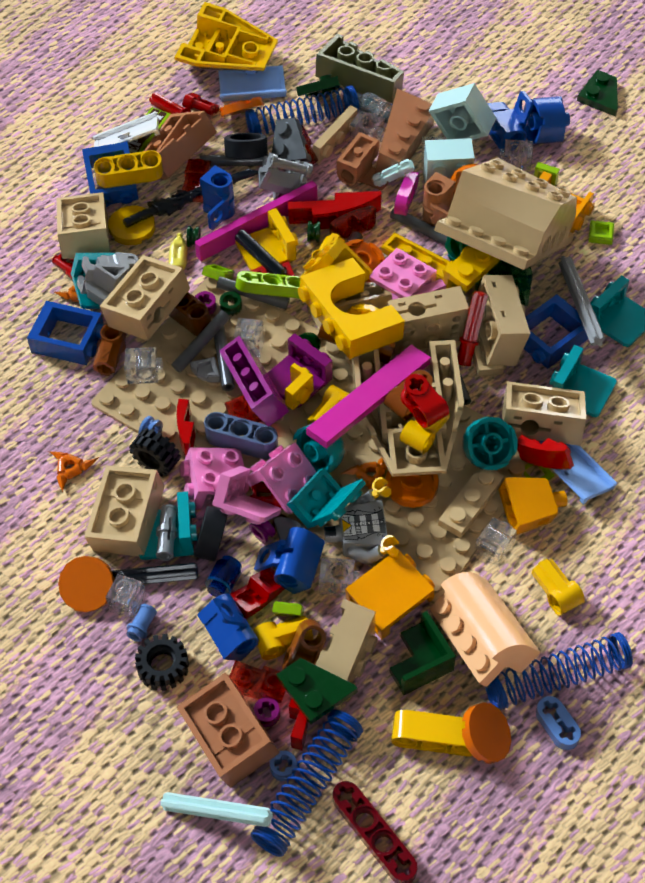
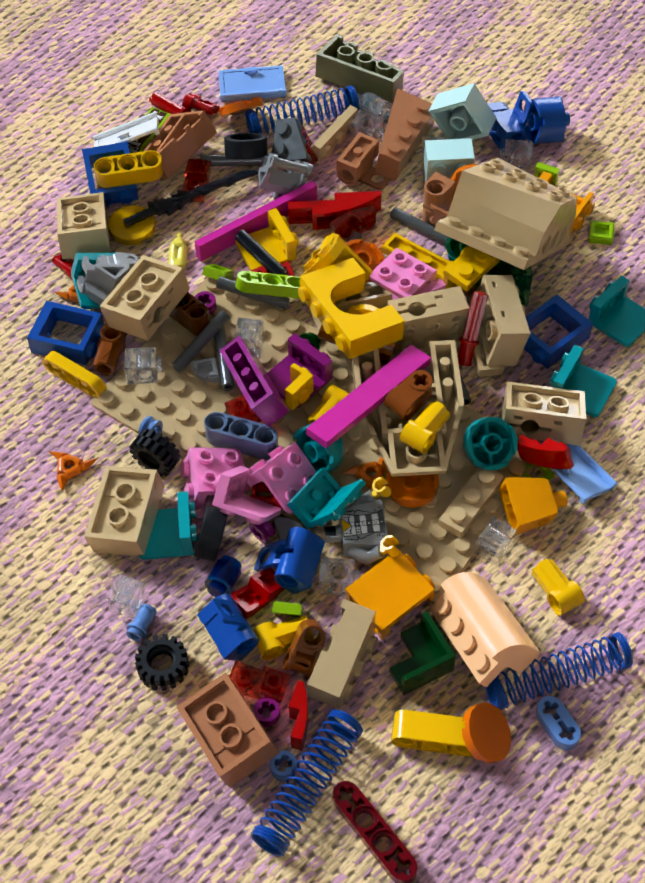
orange tile [58,556,115,612] -> none
black axle [111,563,198,587] -> none
light grey pin [156,504,178,561] -> none
light aqua axle [160,792,273,827] -> none
yellow wedge [174,2,278,71] -> none
red slope [176,399,196,457] -> none
dark green bush [186,226,201,247] -> none
blue piece [200,165,235,230] -> none
dark green bush [219,291,242,316] -> none
dark green wing [276,658,358,725] -> none
dark green wing [296,74,340,98] -> none
dark green bush [307,221,321,243] -> none
light aqua axle [372,159,415,187] -> none
dark pink beam [394,171,419,216] -> none
red piece [400,374,449,428] -> none
light grey axle [558,256,605,347] -> none
dark green wing [577,70,618,116] -> none
none -> yellow beam [42,351,107,398]

